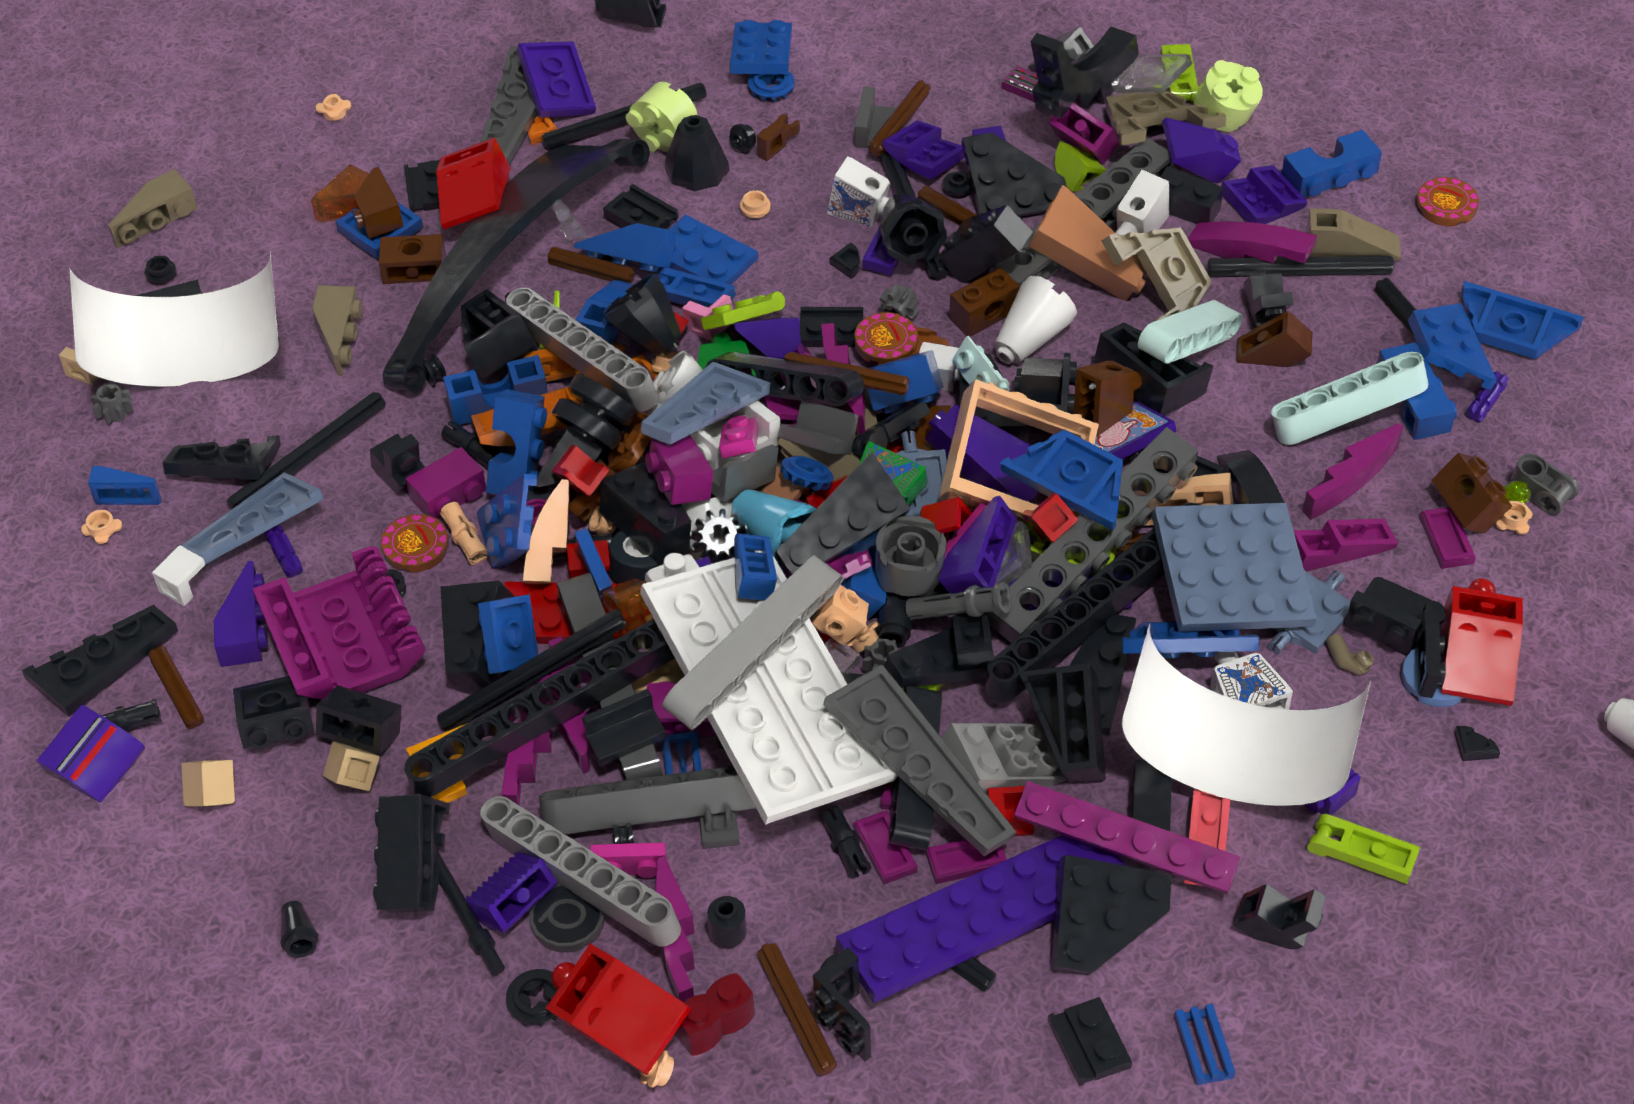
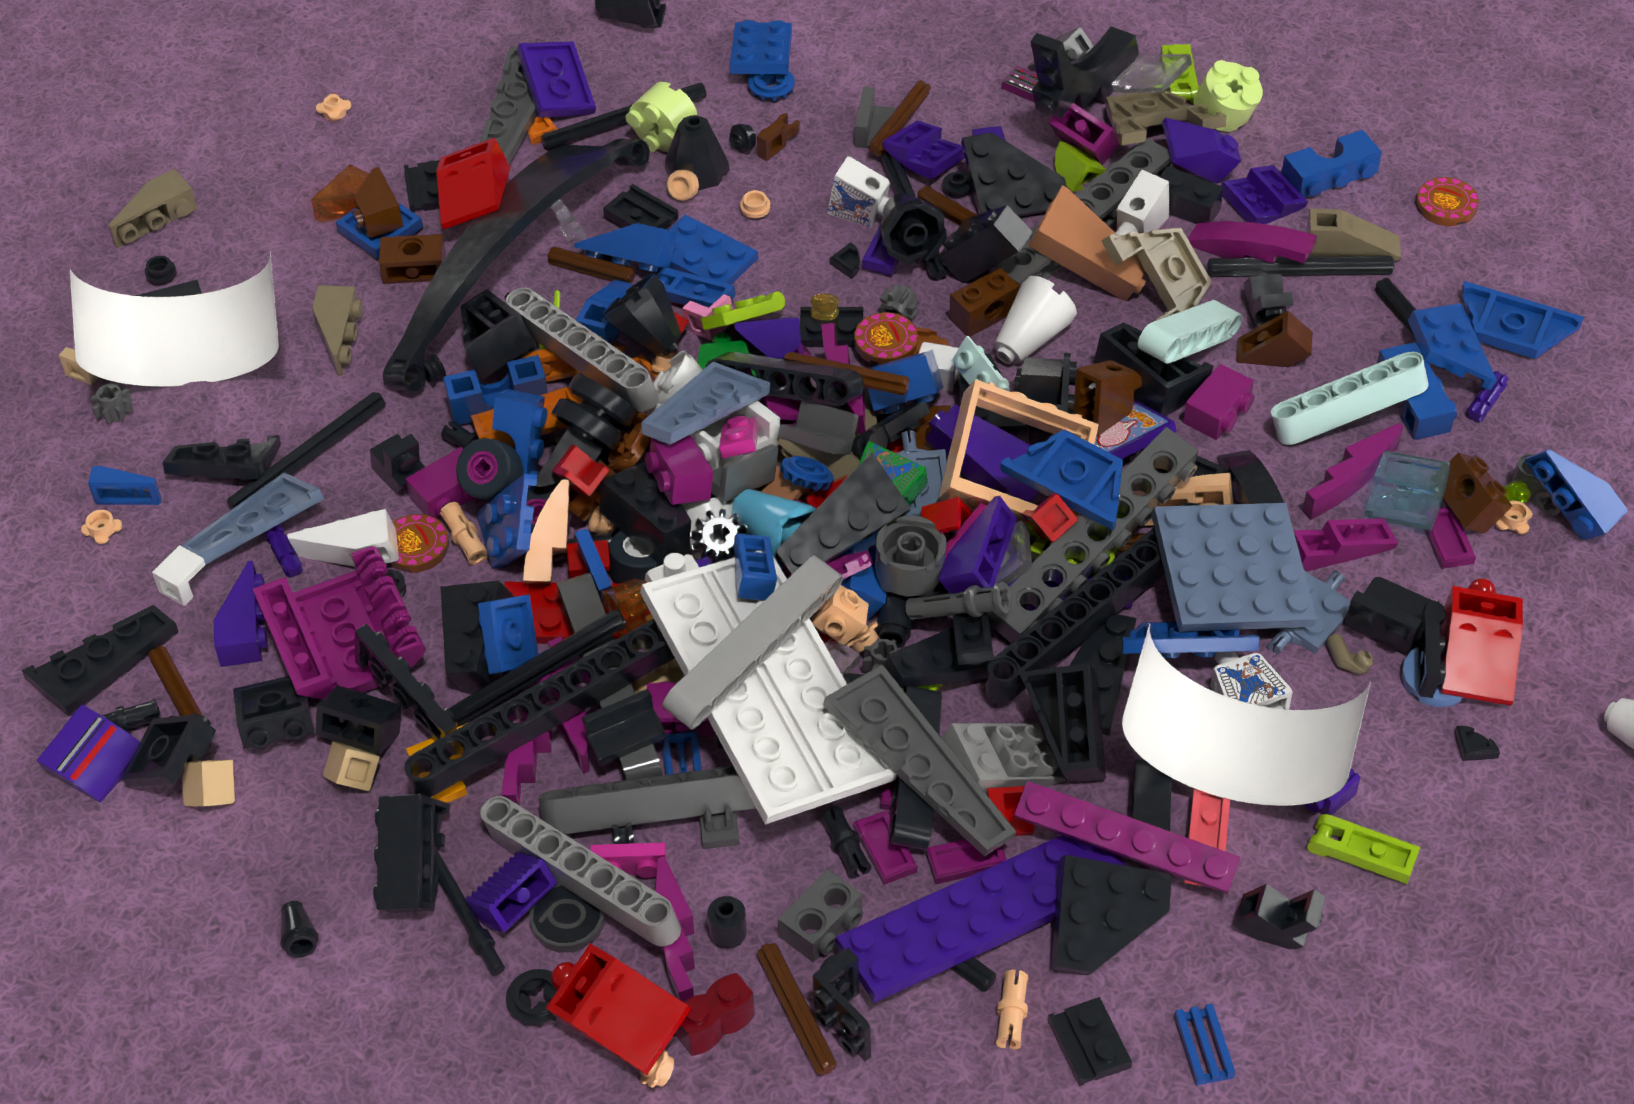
none -> black plate [121,713,216,787]
none -> white slope [287,509,399,567]
none -> black wing [355,624,458,741]
none -> black wheel [456,438,523,501]
none -> light nougat tile [667,170,699,201]
none -> dark grey brick [778,869,863,963]
none -> clear yellow bush [810,294,839,320]
none -> light nougat pin [996,969,1028,1050]
none -> magenta brick [1183,364,1255,440]
none -> clear light blue slope [1365,451,1451,531]
none -> blue slope [1524,449,1628,540]

